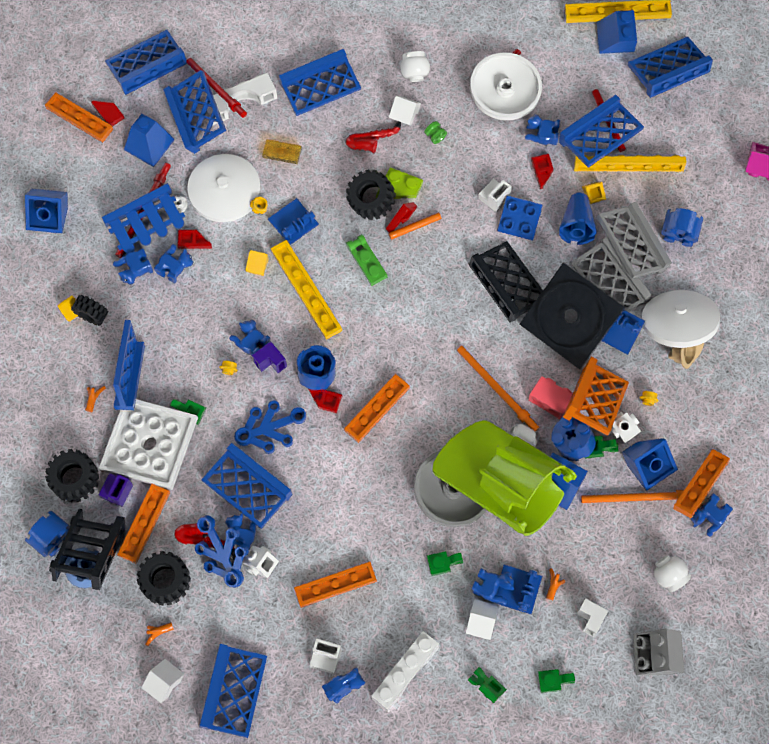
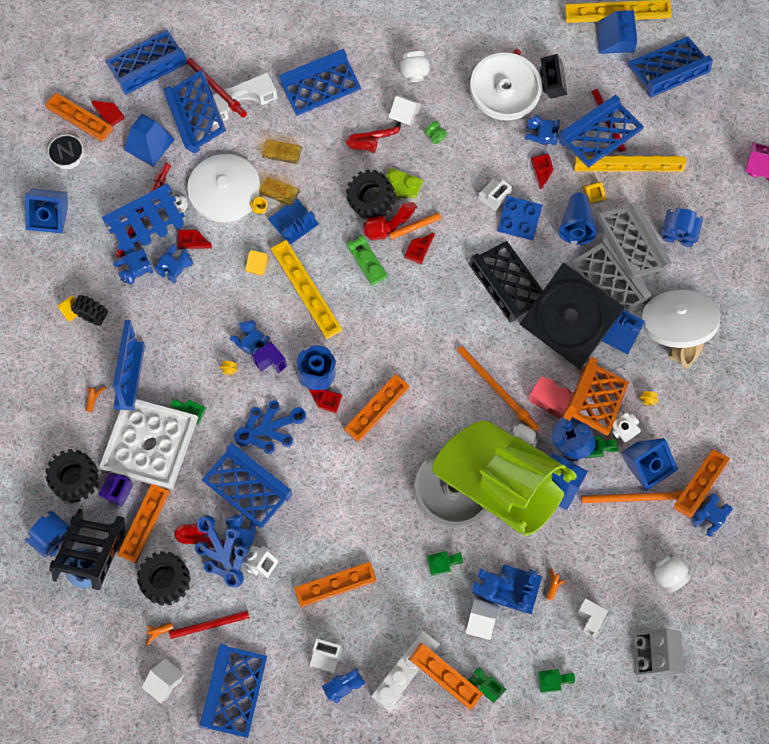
none -> black tile [48,135,84,169]
none -> red bar [169,610,250,639]
none -> clear yellow plate [259,177,300,206]
none -> red head [363,215,391,241]
none -> red tile [405,232,435,264]
none -> orange plate [408,643,483,710]
none -> black brick [540,54,568,99]

